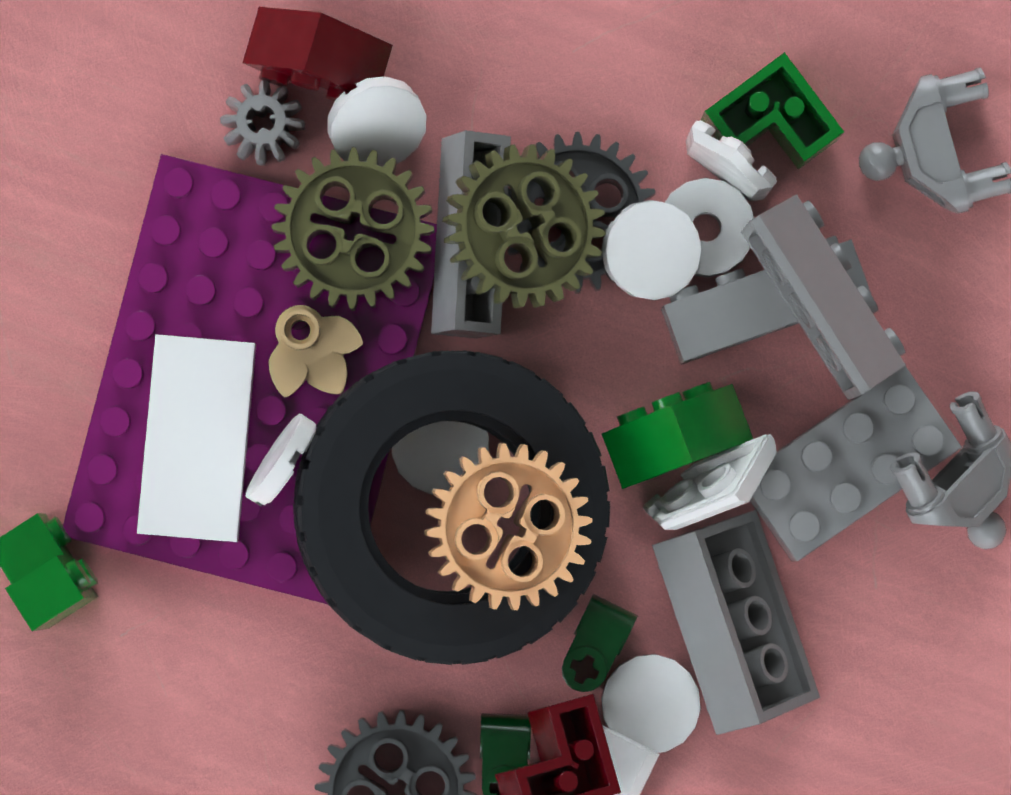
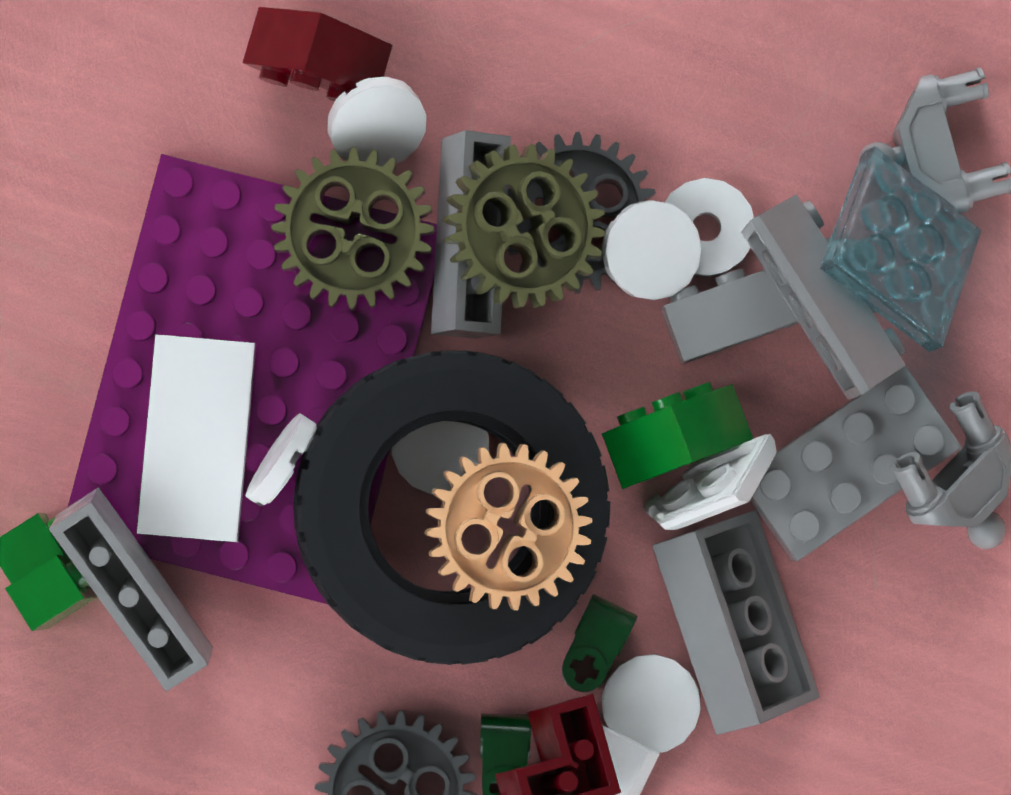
light grey gear [220,80,305,166] -> none
tan plate [269,305,363,397] -> none
white tile [686,120,777,201] -> none
green brick [701,52,844,170] -> none
none -> light grey brick [49,487,213,692]
none -> clear light blue plate [820,146,981,352]

